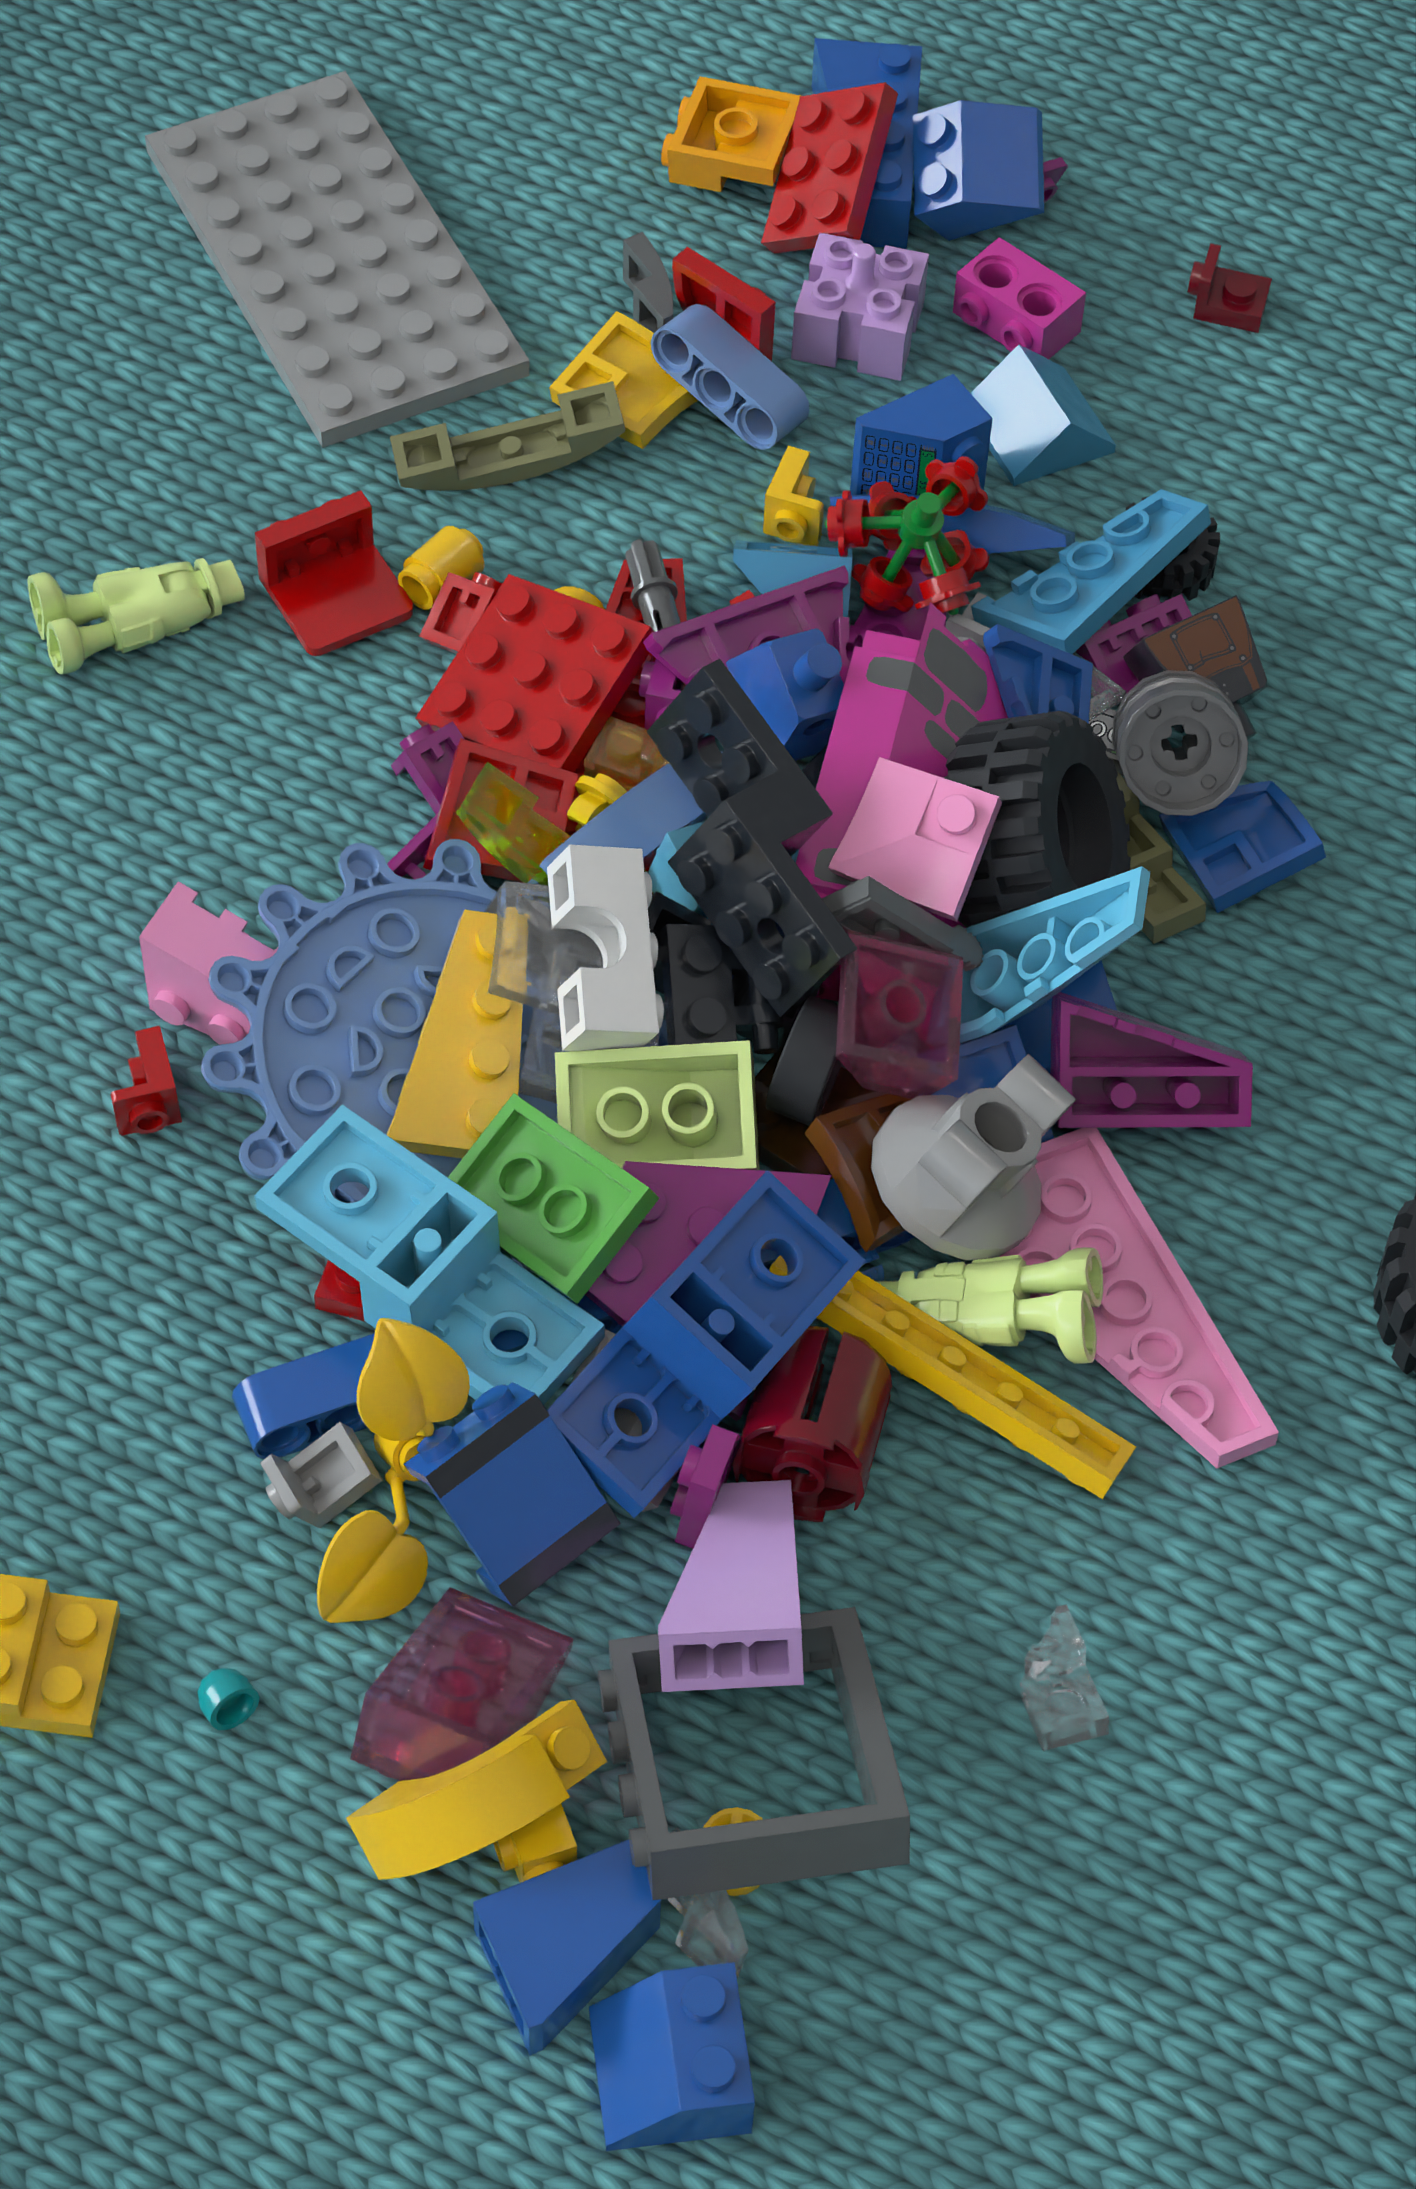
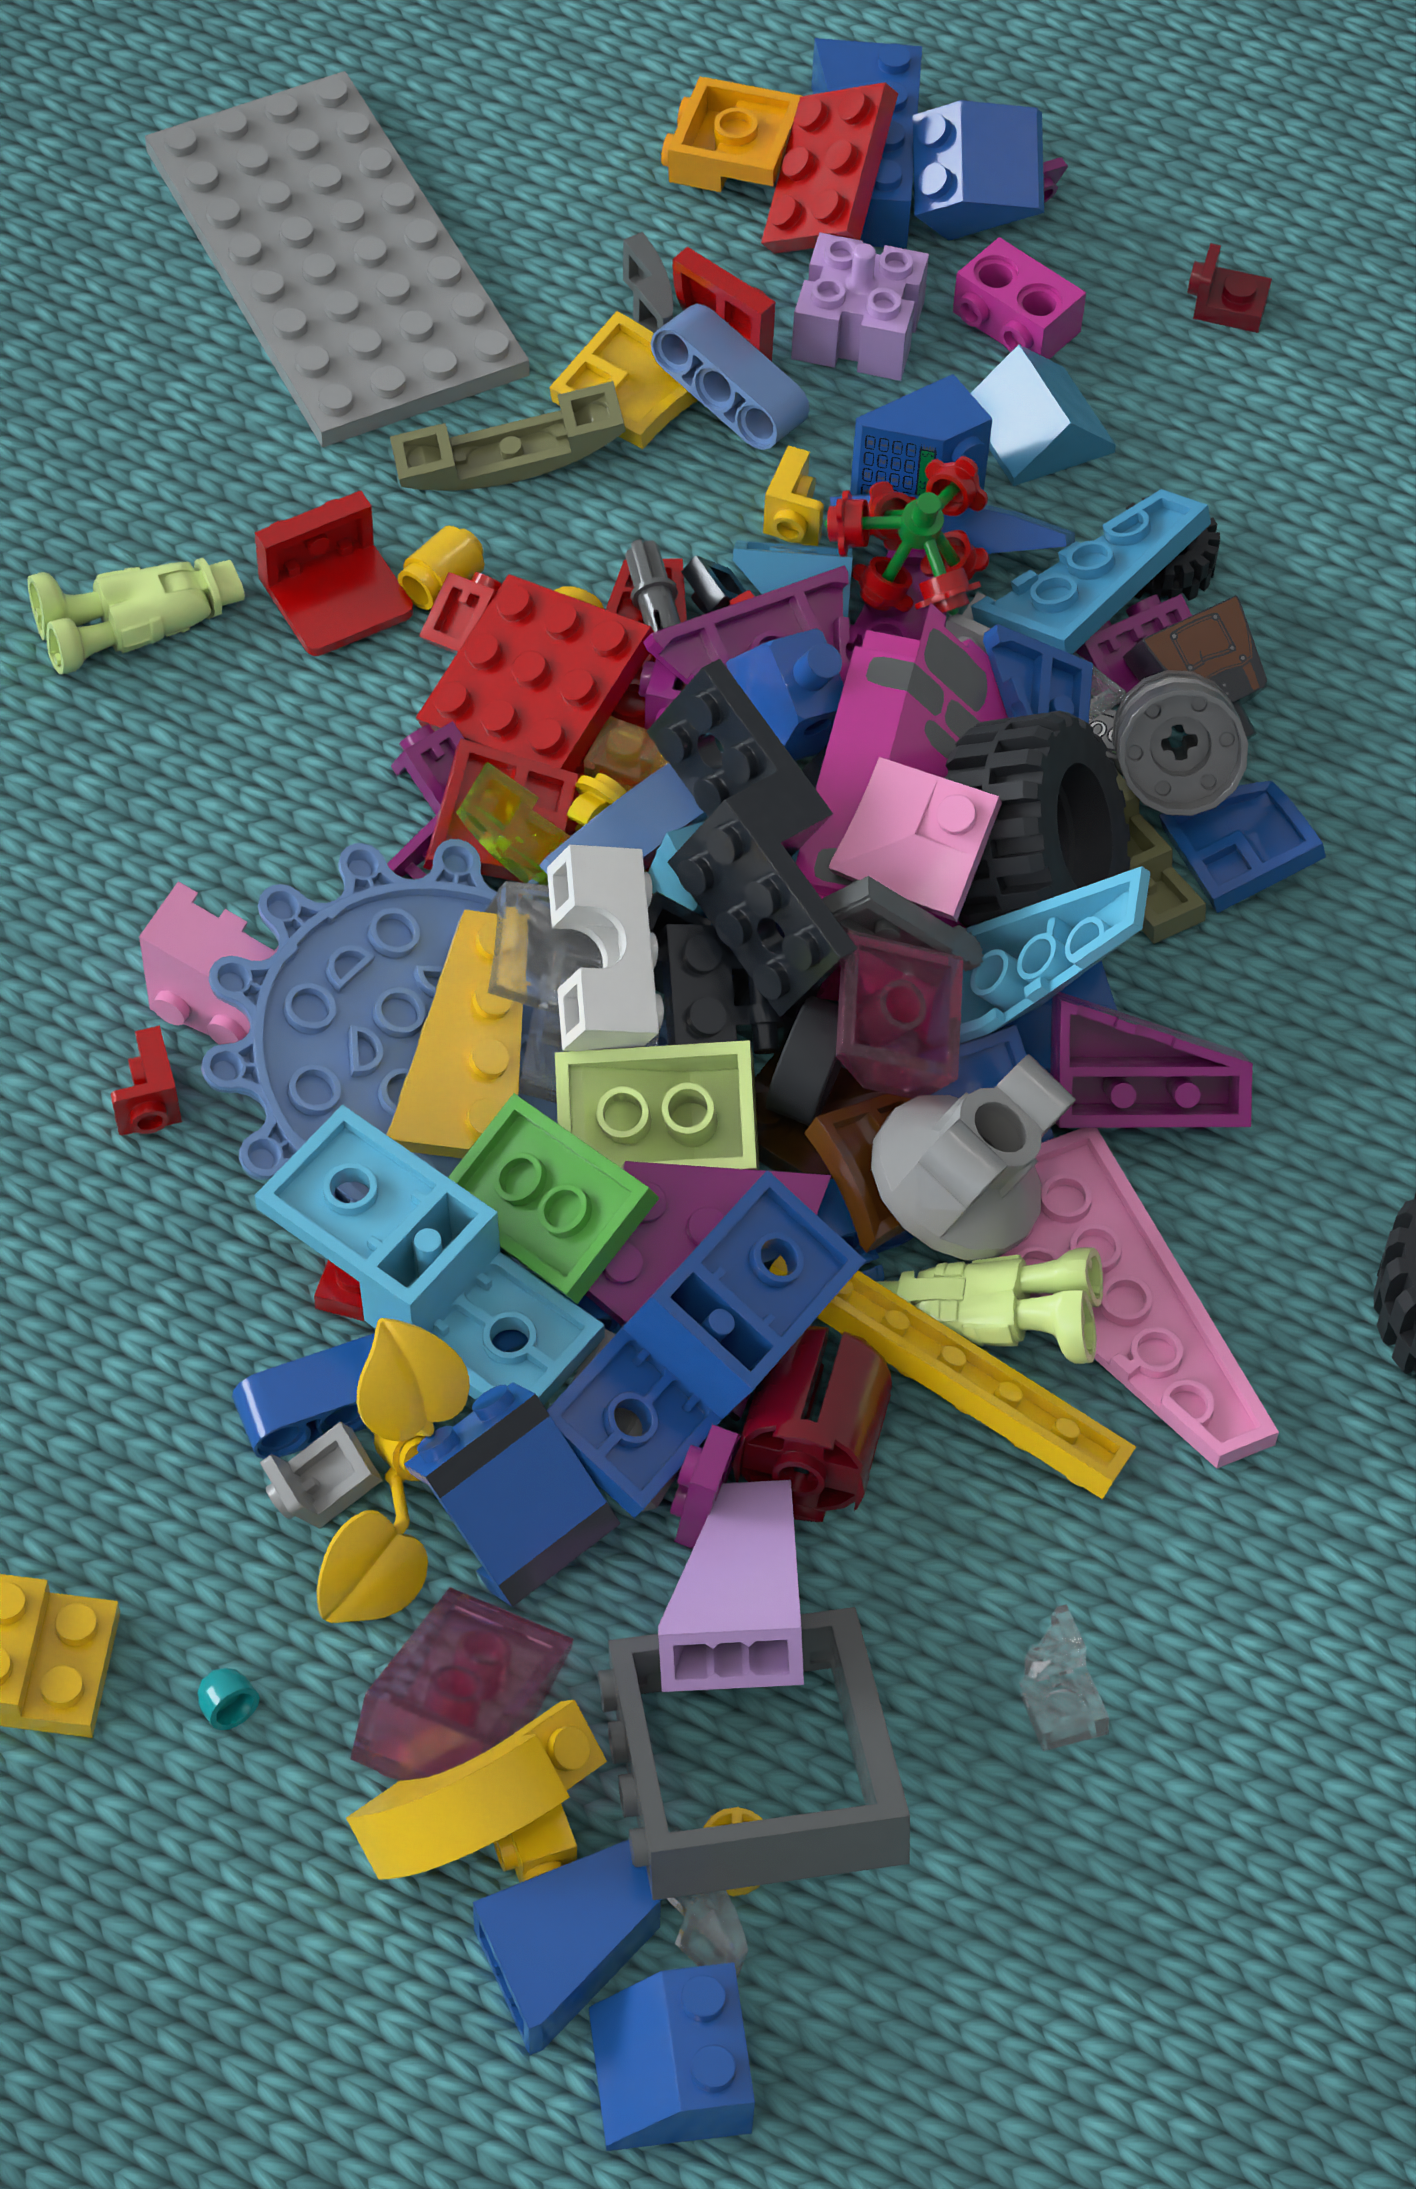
none -> black plate [681,555,746,614]

